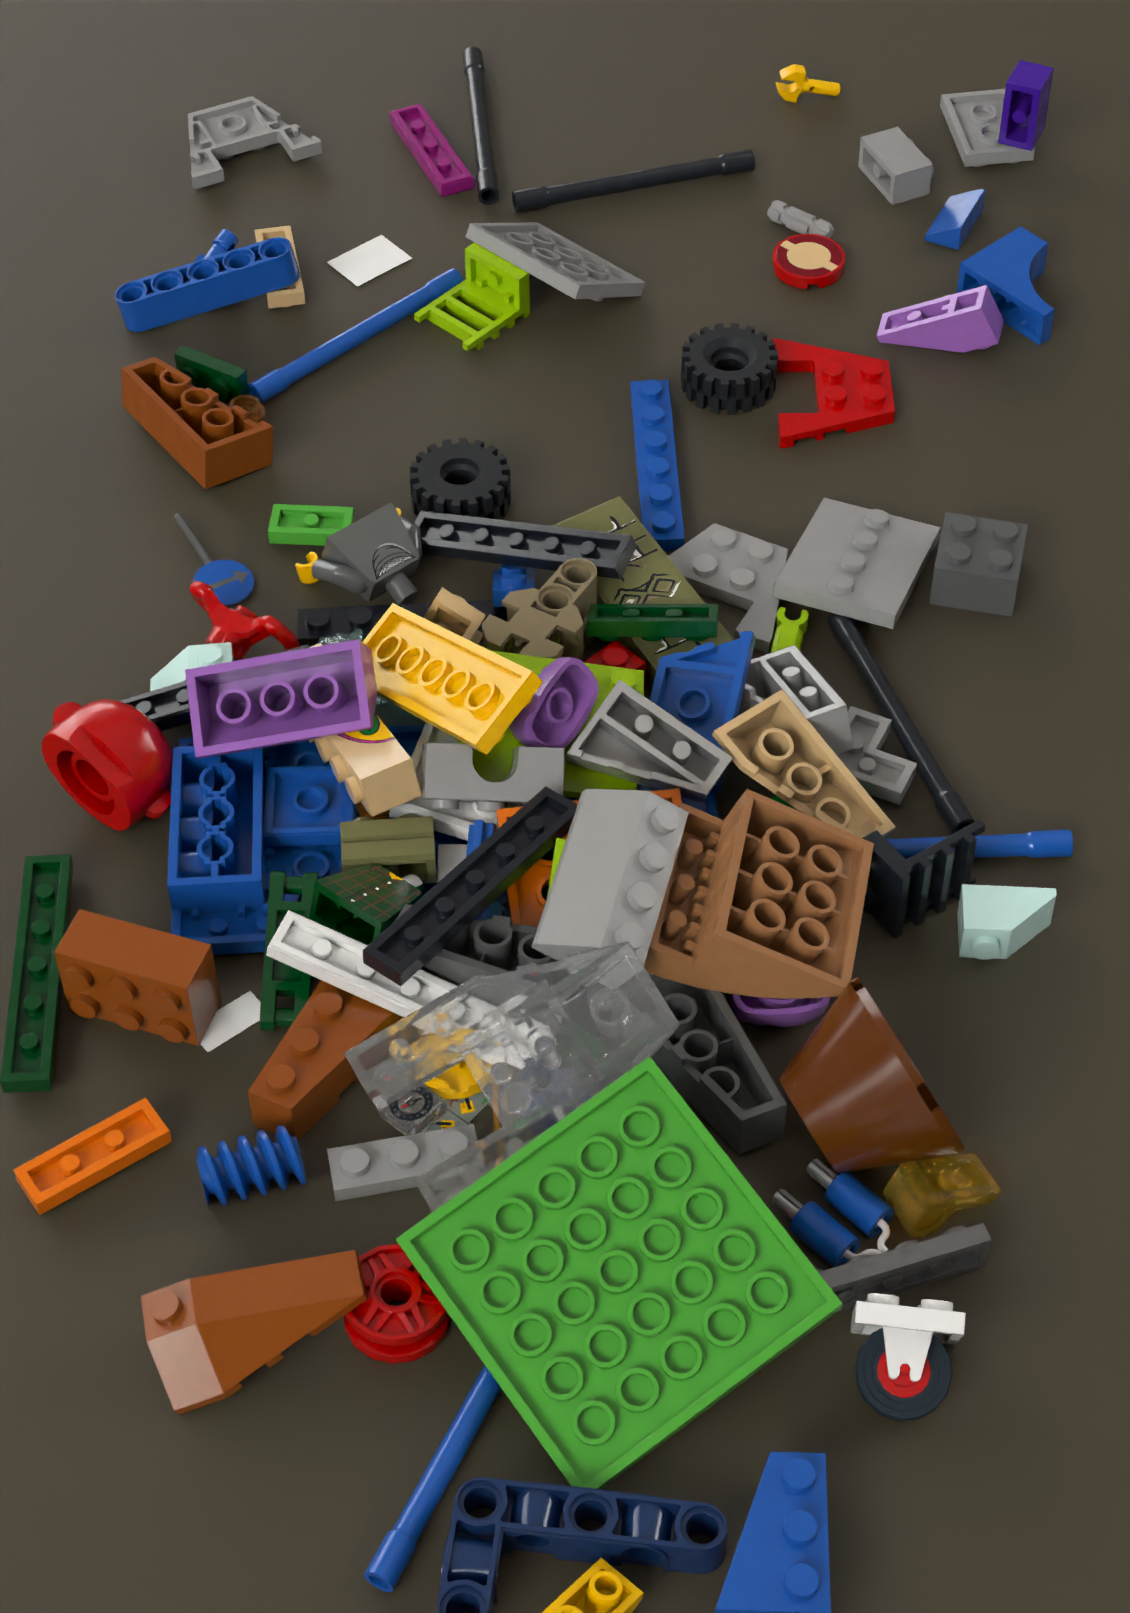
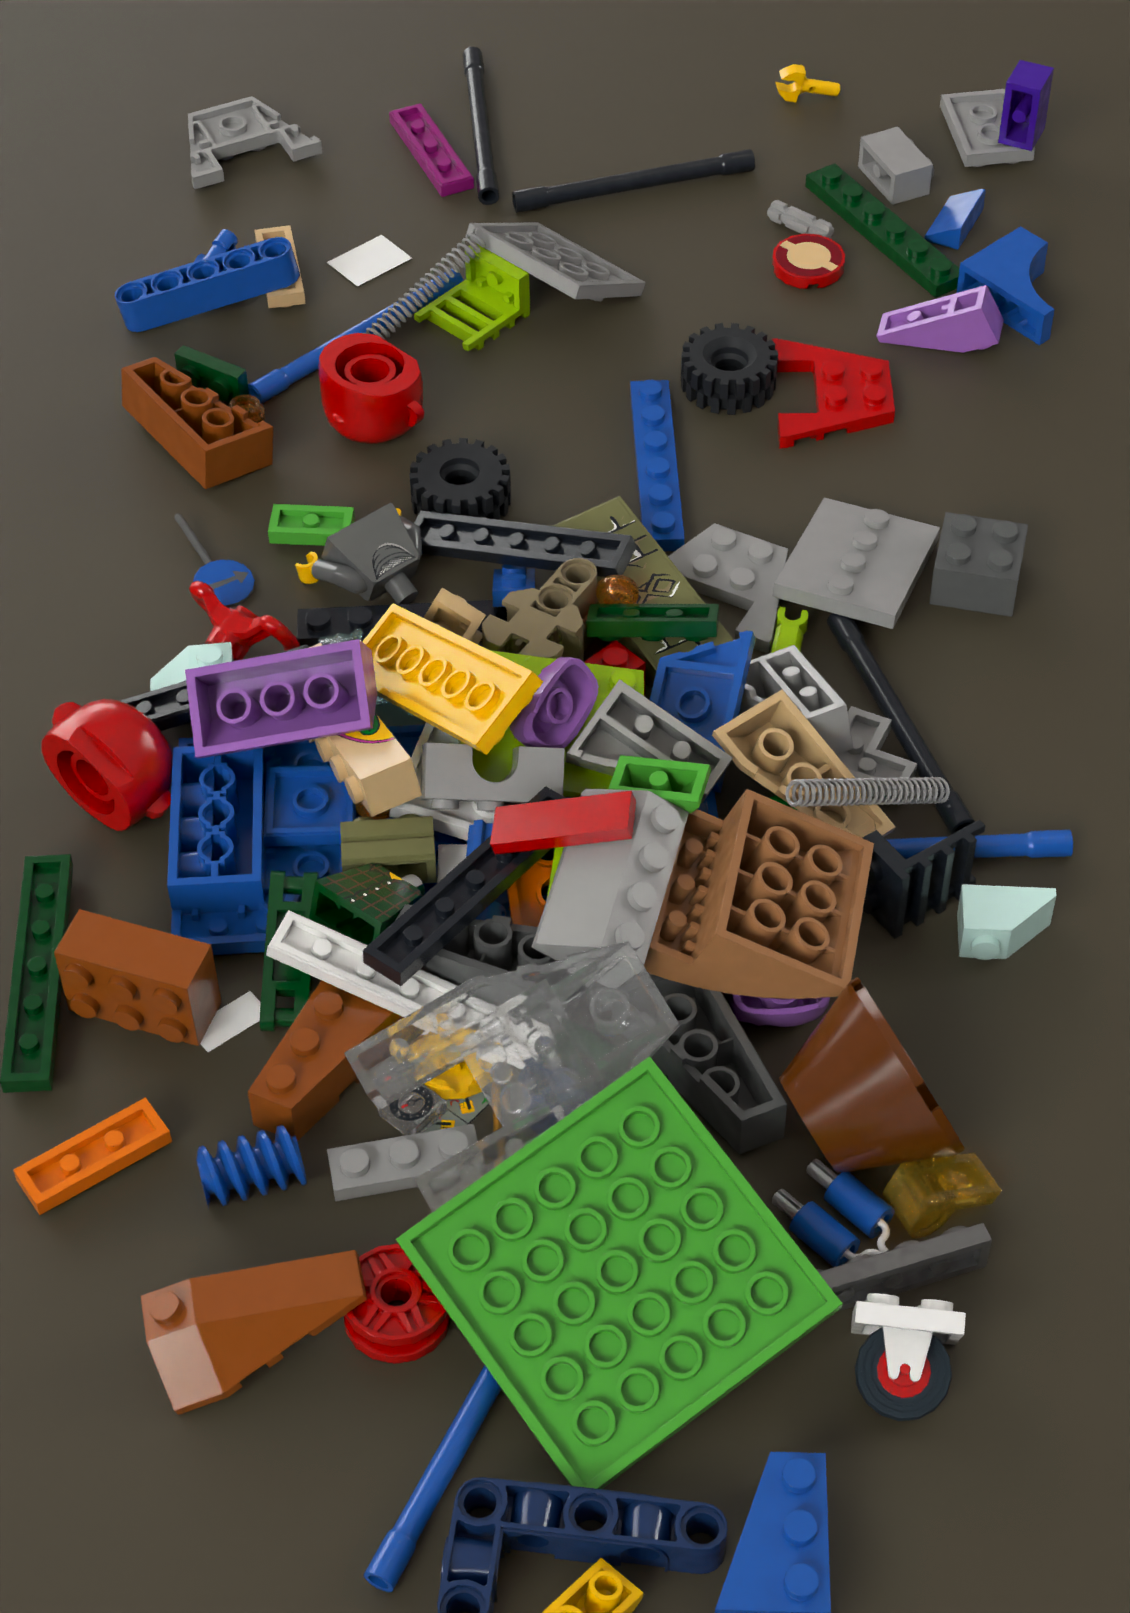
none -> red piece [318,333,424,444]
none -> light grey piece [365,228,486,340]
none -> red tile [490,790,636,855]
none -> clear orange plate [596,575,639,604]
none -> bright green slope [609,755,711,815]
none -> light grey piece [785,777,950,807]
none -> dark green plate [805,163,960,298]

